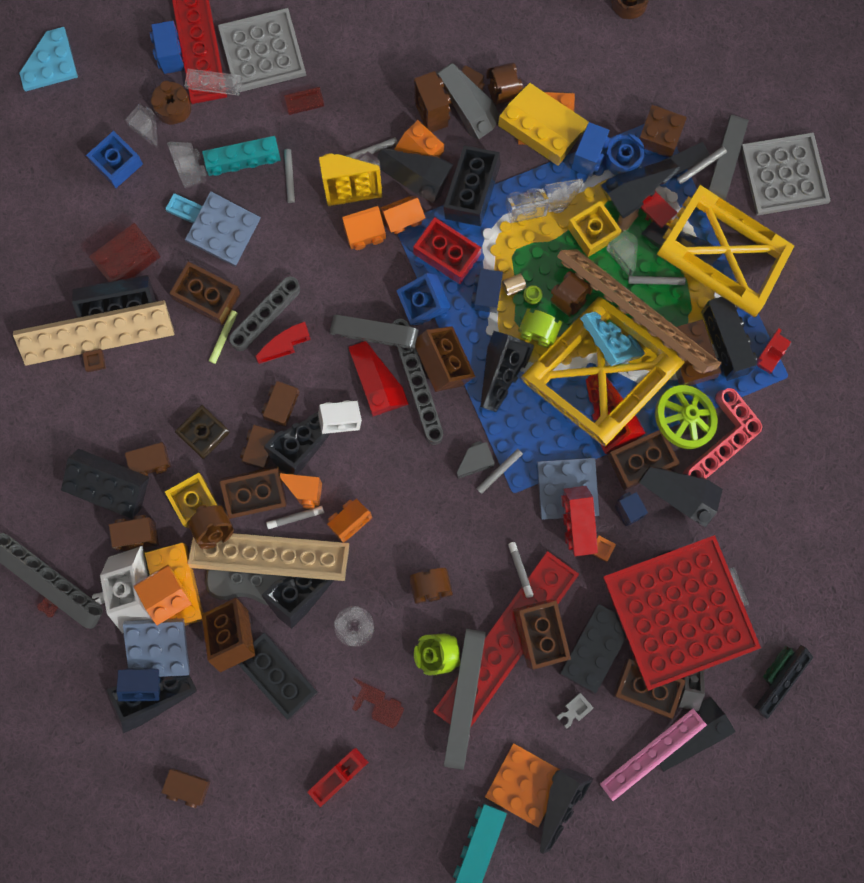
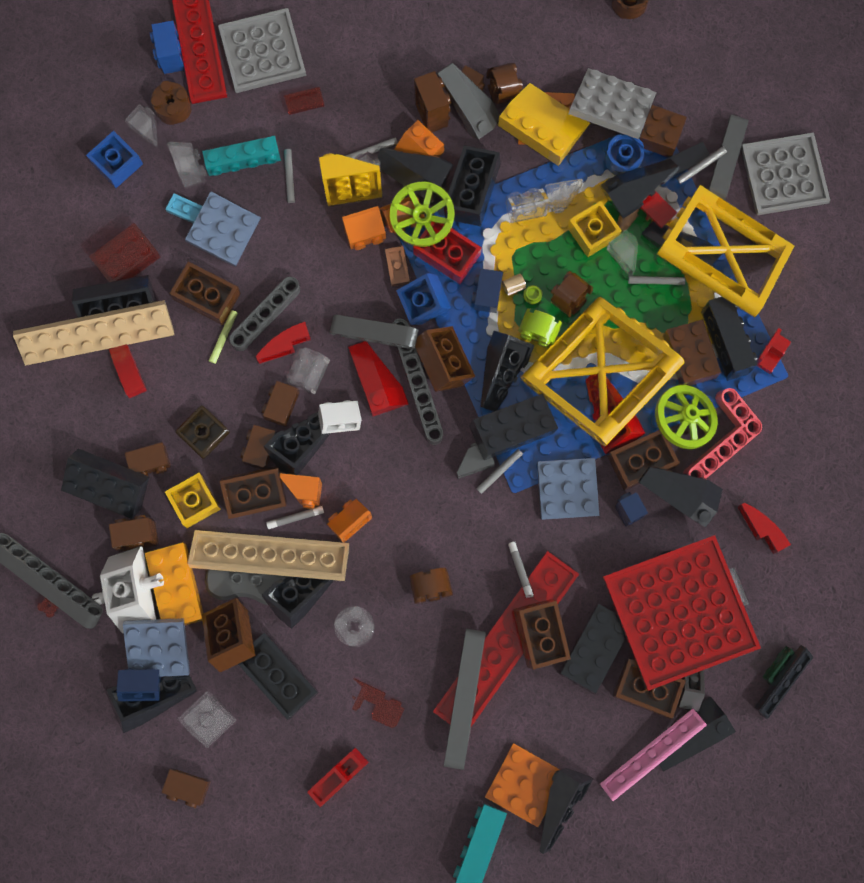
medium azure plate [20,27,78,91] -> none
reddish brown plate [82,349,106,372] -> none
orange slope [134,565,192,625] -> none
clear plate [184,69,243,96] -> none
reddish brown brick [187,505,234,549] -> none
lime brick [414,633,460,675] -> none
light grey plate [556,693,593,729] -> none
medium nougat plate [557,249,721,373] -> none
red brick [561,486,598,556] -> none
blue brick [571,122,611,177] -> none
medium azure plate [580,312,645,366] -> none
orange plate [592,536,616,562] -> none
none -> red slope [109,344,147,398]
none -> clear slope [178,691,237,748]
none -> clear brick [285,348,330,394]
none -> nougat plate [385,246,410,287]
none -> lime wheel [390,182,455,247]
none -> black brick [469,394,558,460]
none -> light grey plate [568,68,657,139]
none -> red slope [738,503,791,554]

